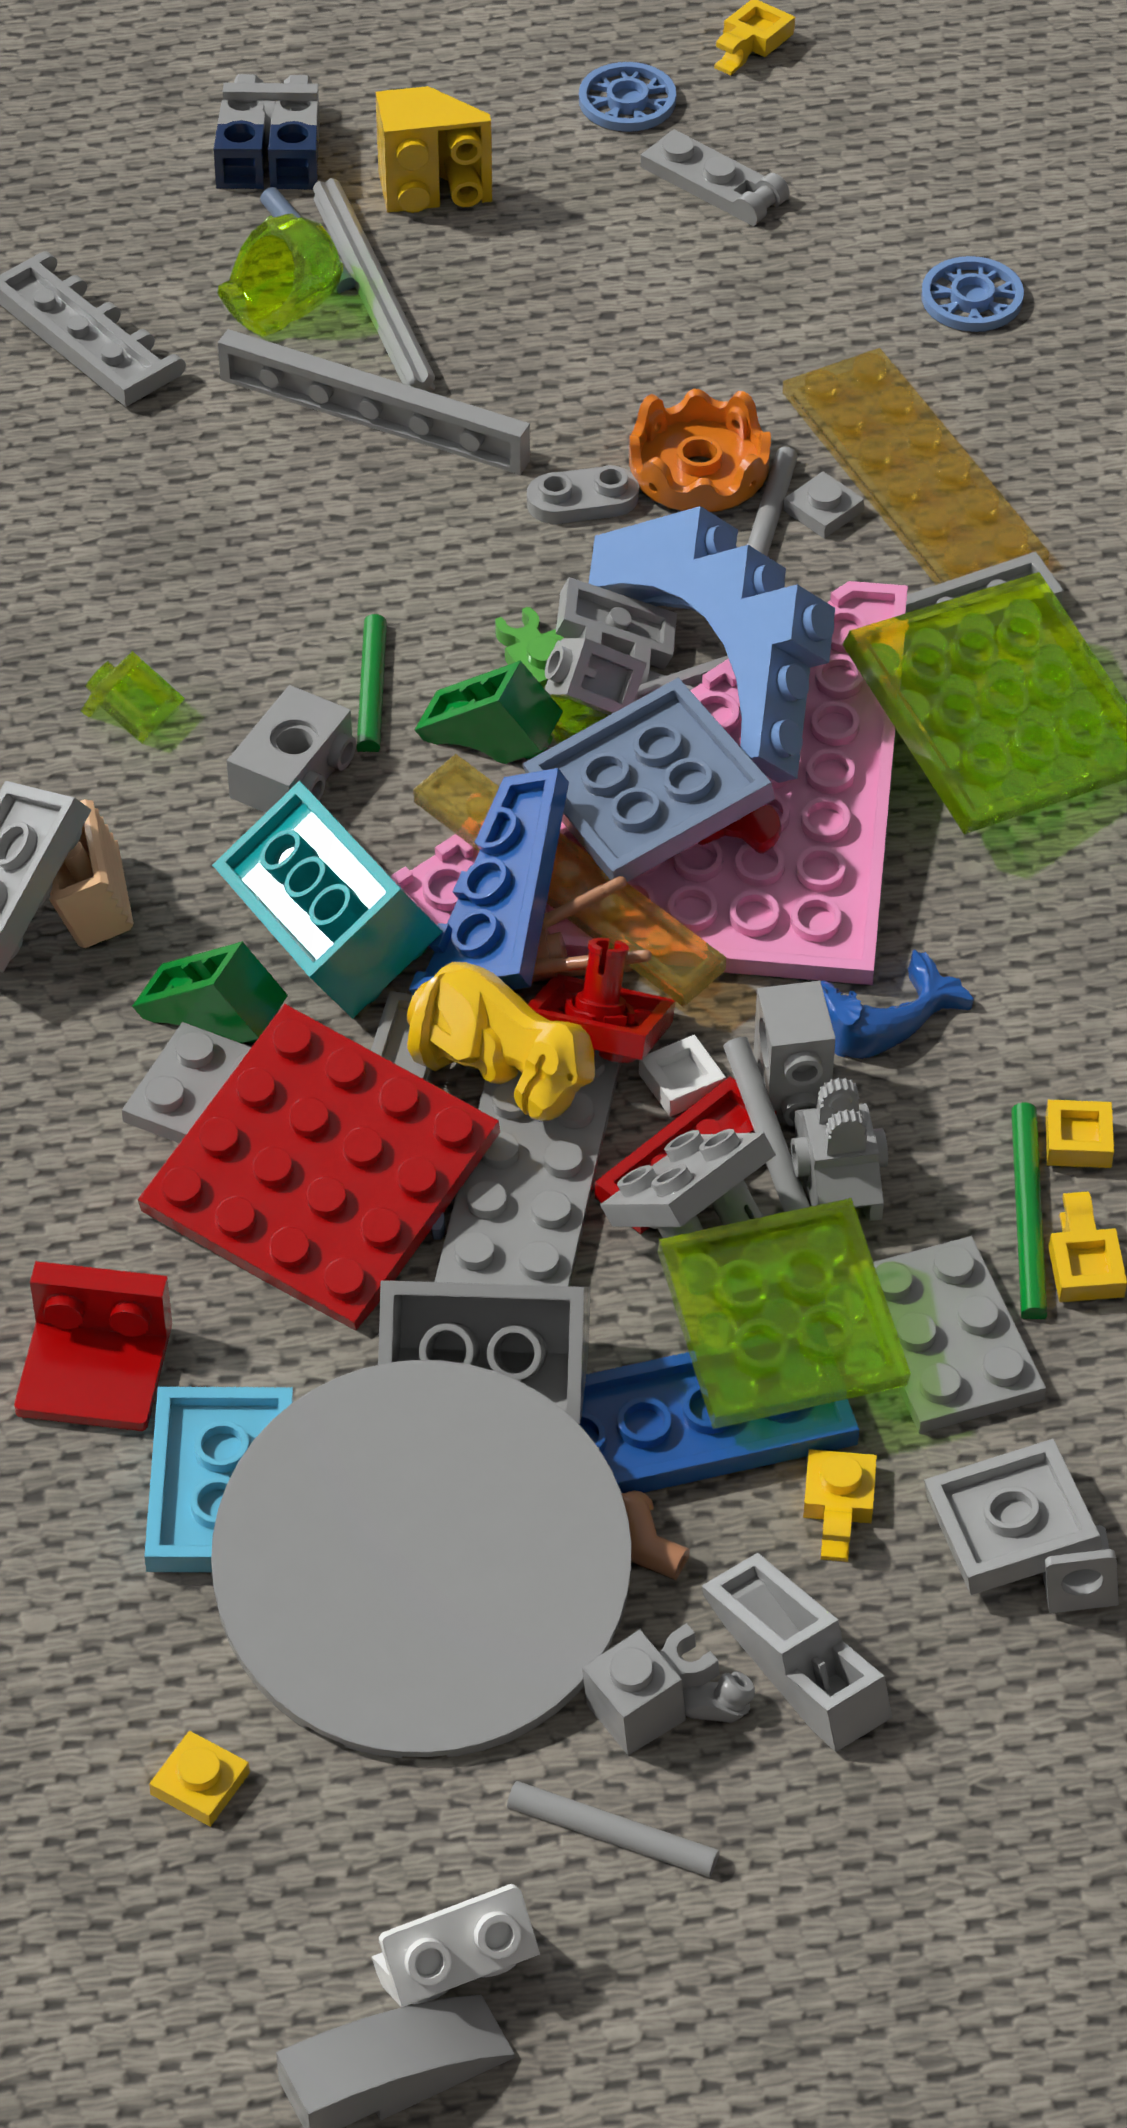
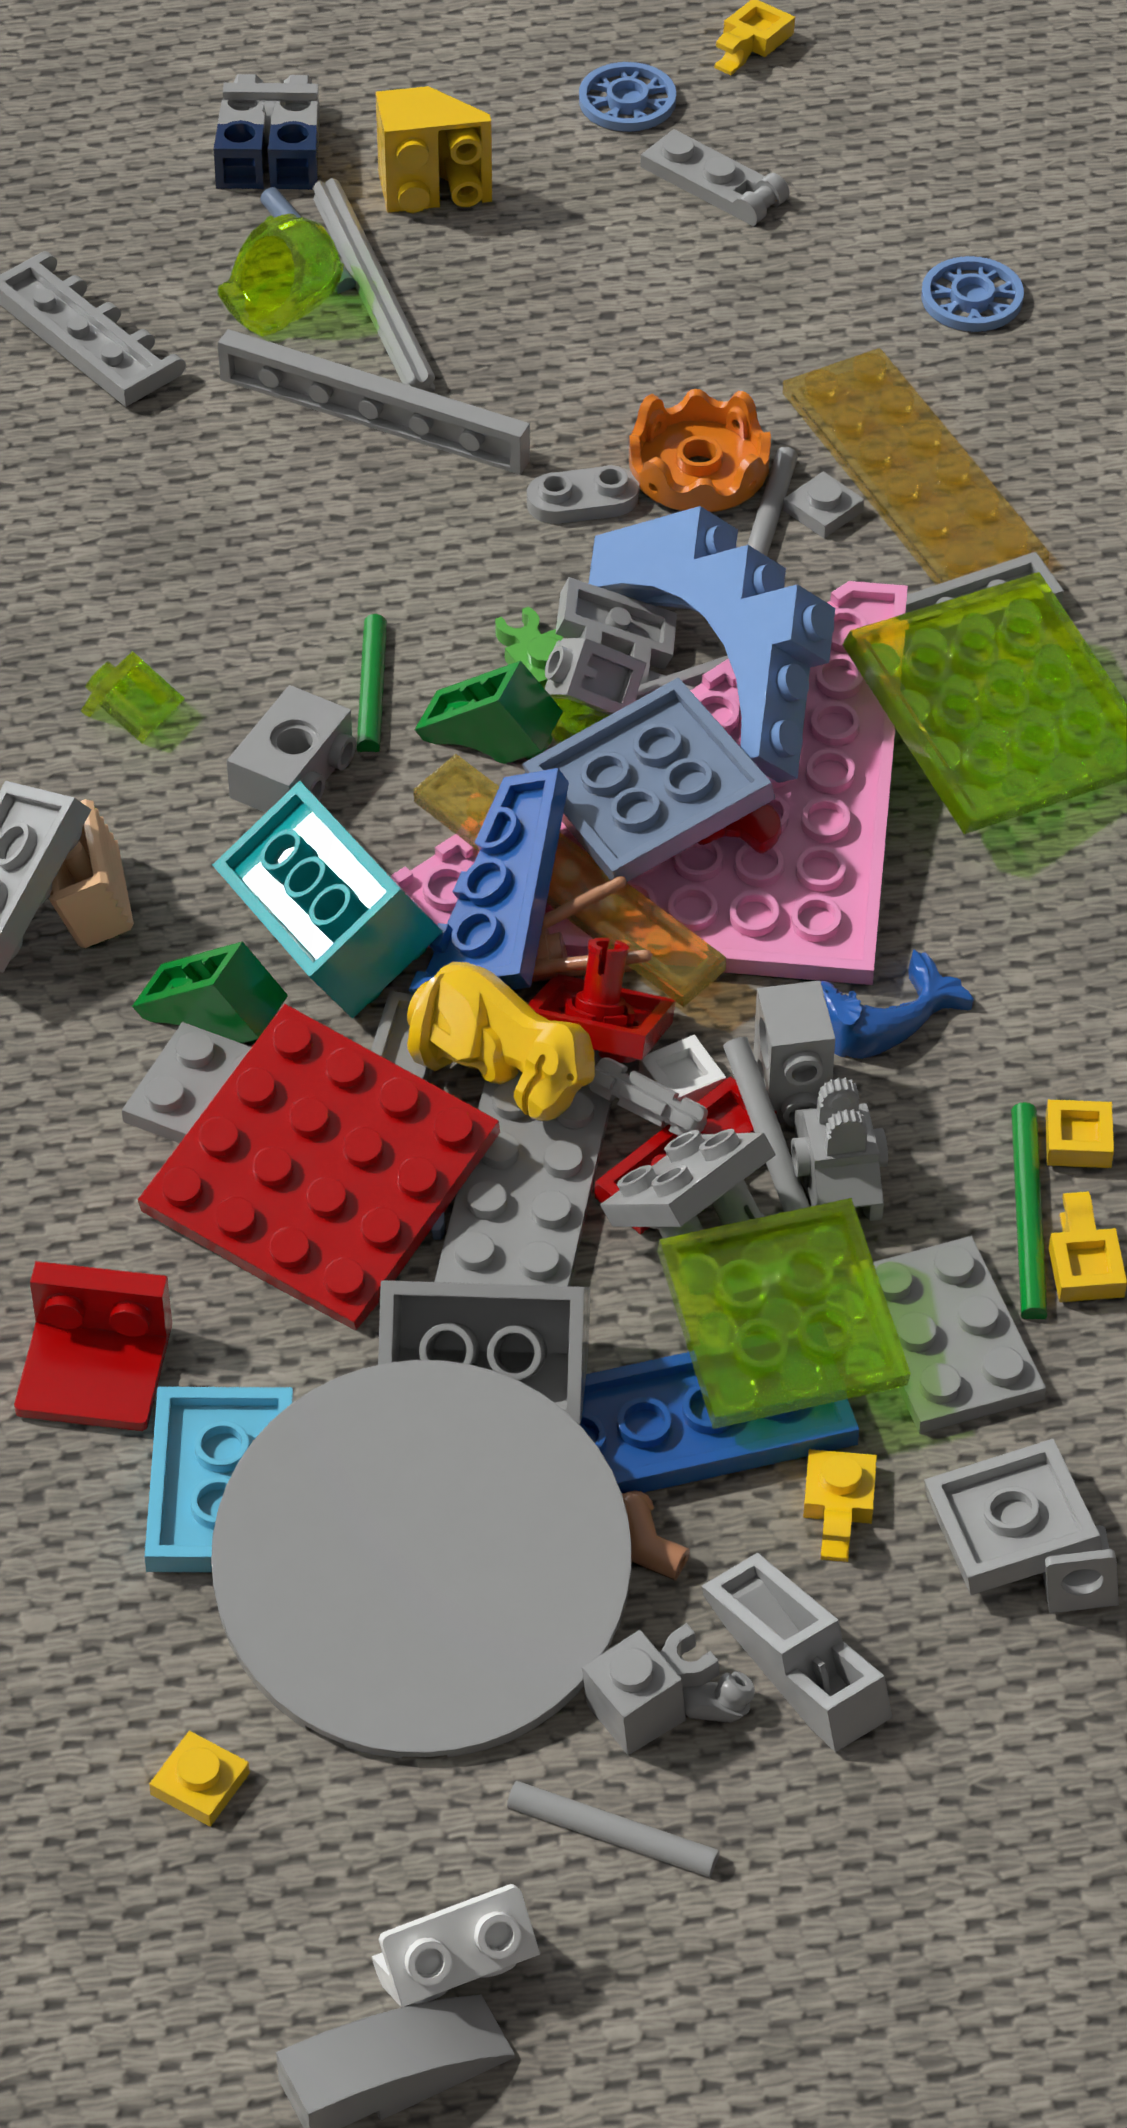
none -> light grey axle [589,1058,708,1136]

